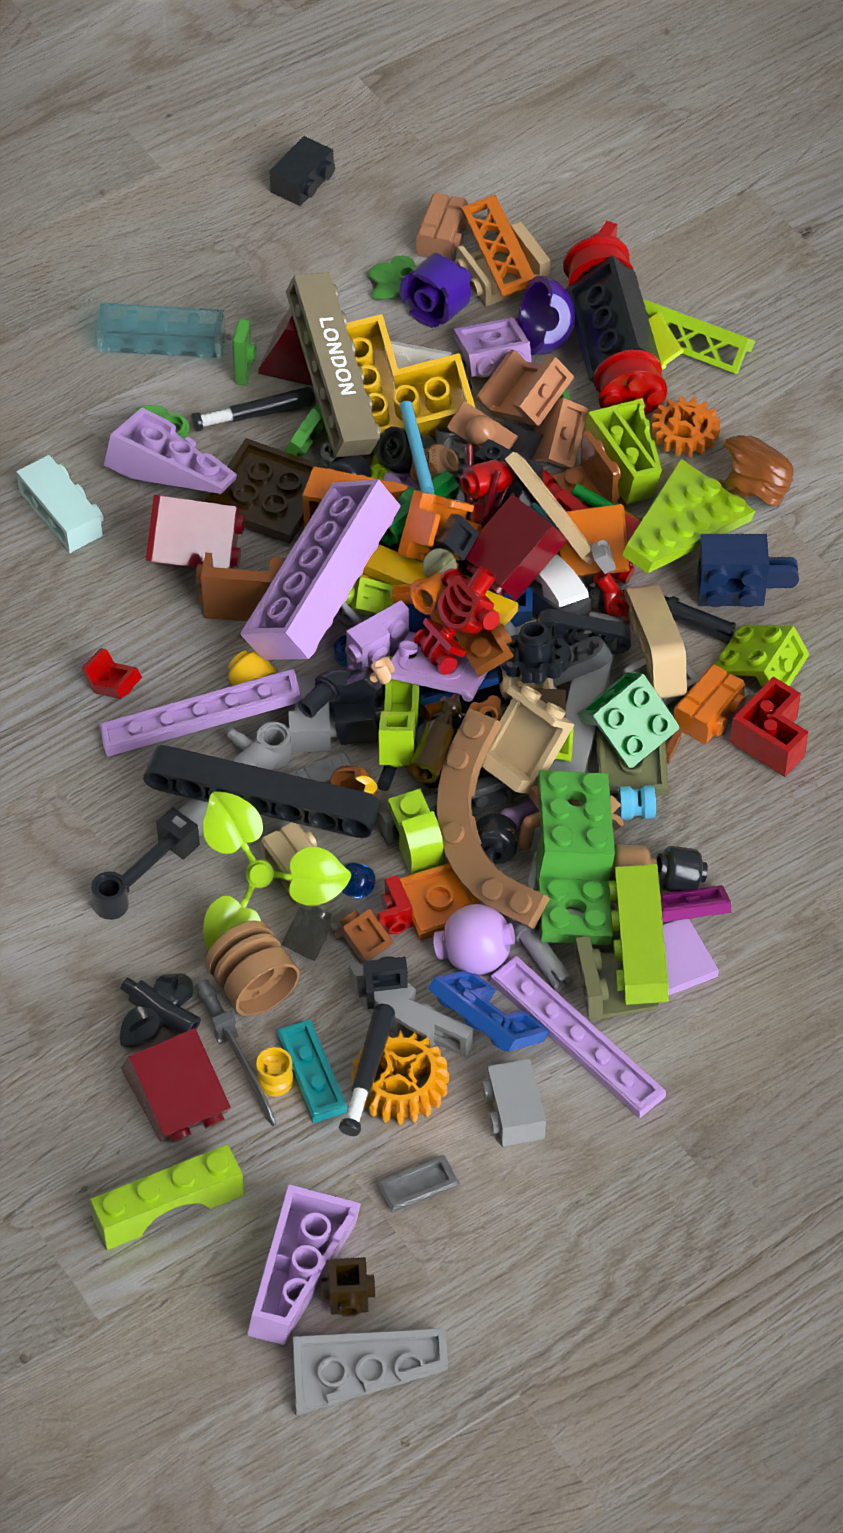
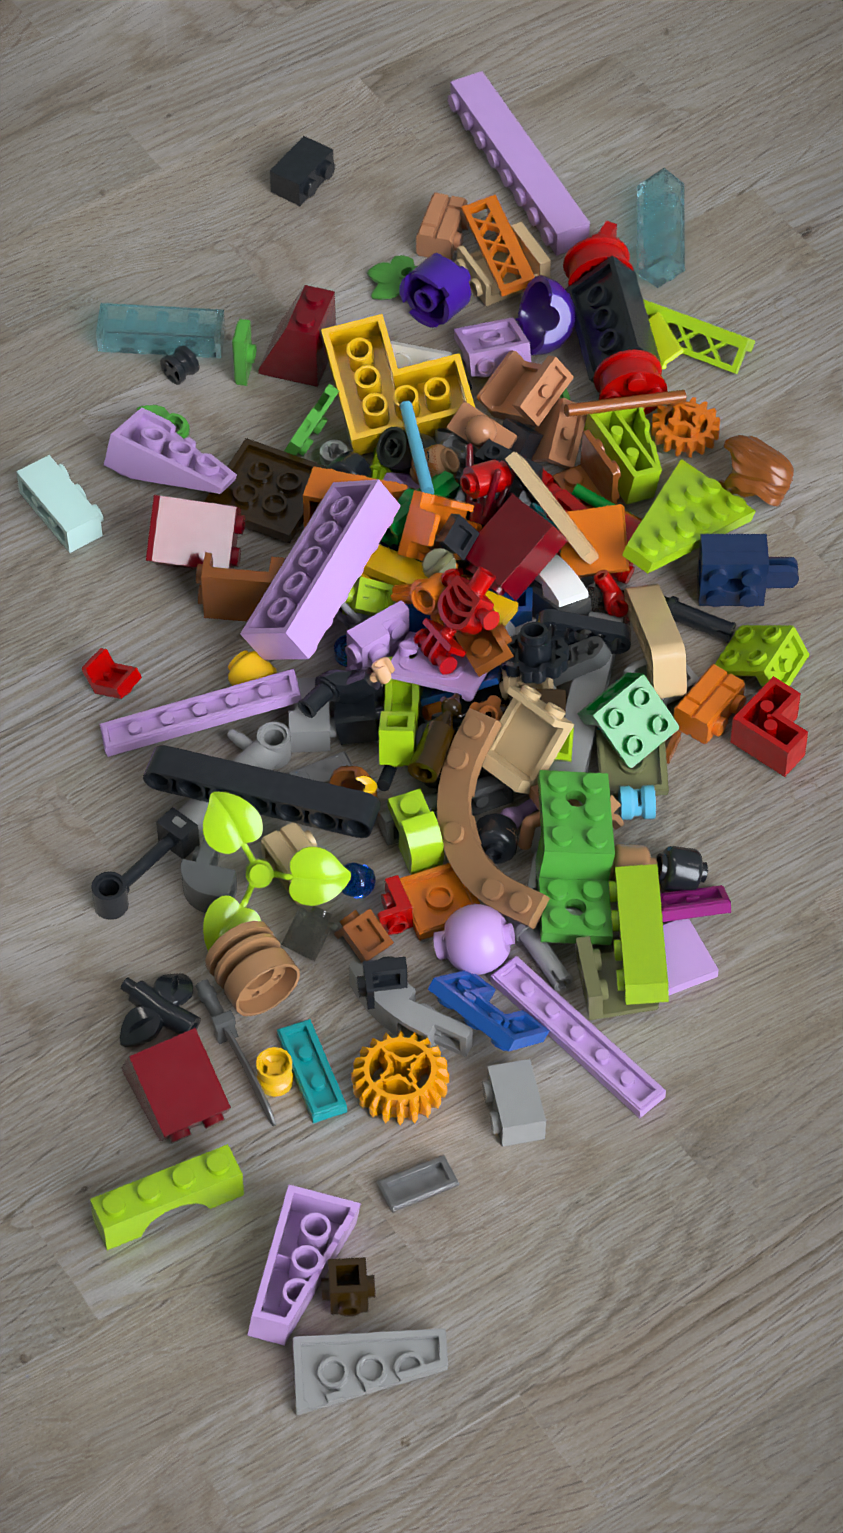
black piece [191,387,316,432] -> none
dark tan brick [286,272,380,458] -> none
black piece [339,1004,395,1136] -> none
light grey tile [591,539,616,574] -> none
none -> black wheel [160,345,200,385]
none -> dark grey brick [181,837,237,913]
none -> lavender brick [448,71,590,256]
none -> dark orange bar [564,390,687,417]
none -> clear light blue brick [637,168,685,288]

